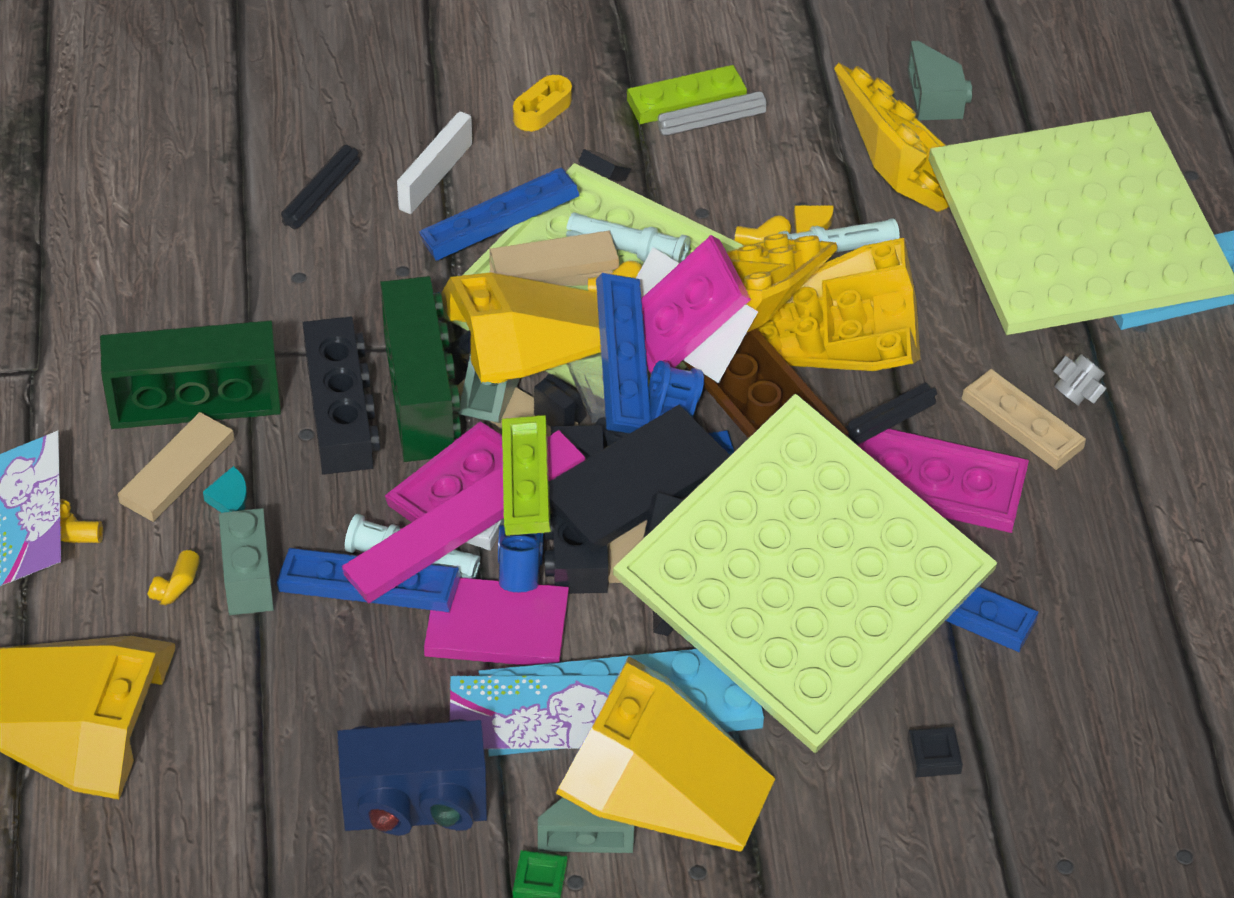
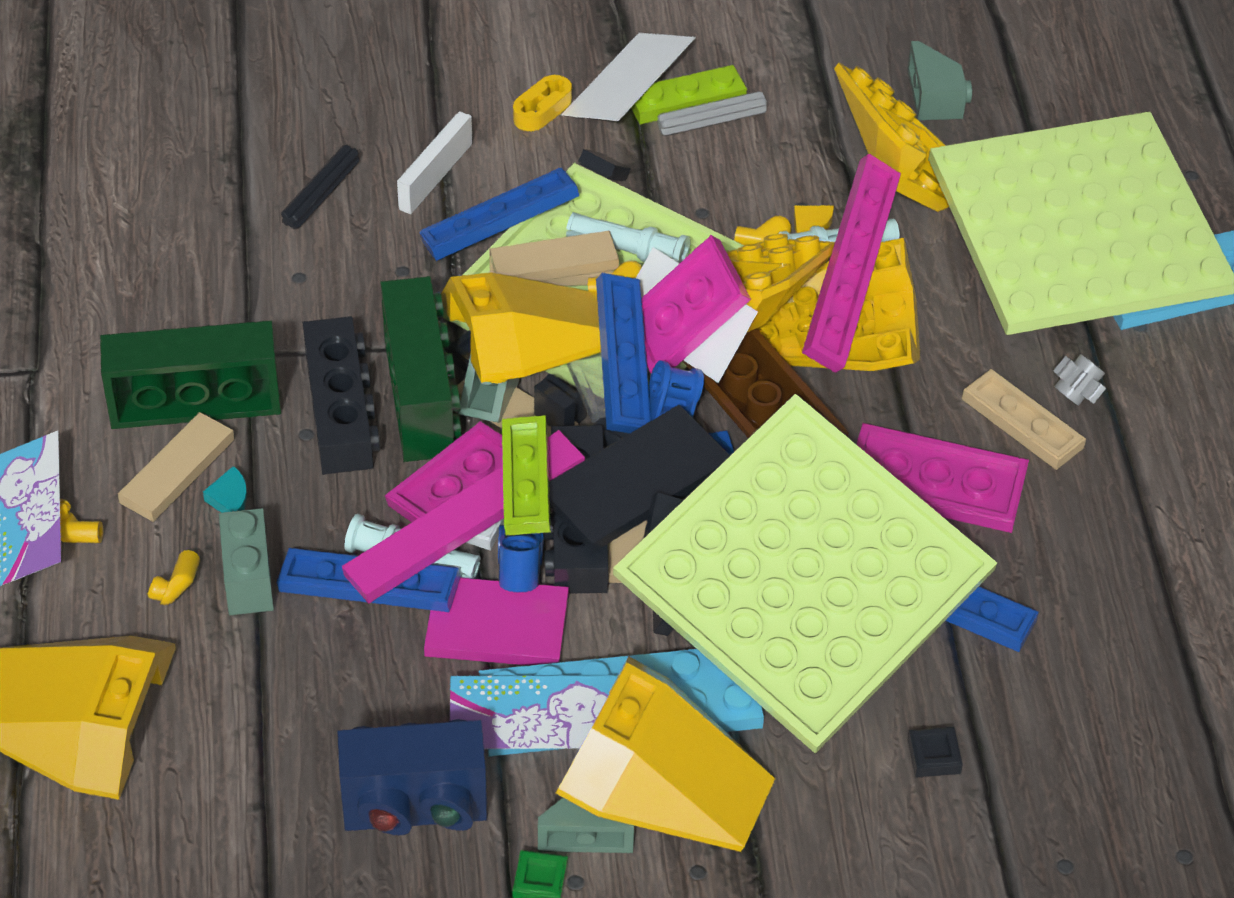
black axle [845,383,938,445] -> none
none -> white sticker [561,33,696,121]
none -> dark pink plate [802,153,901,373]

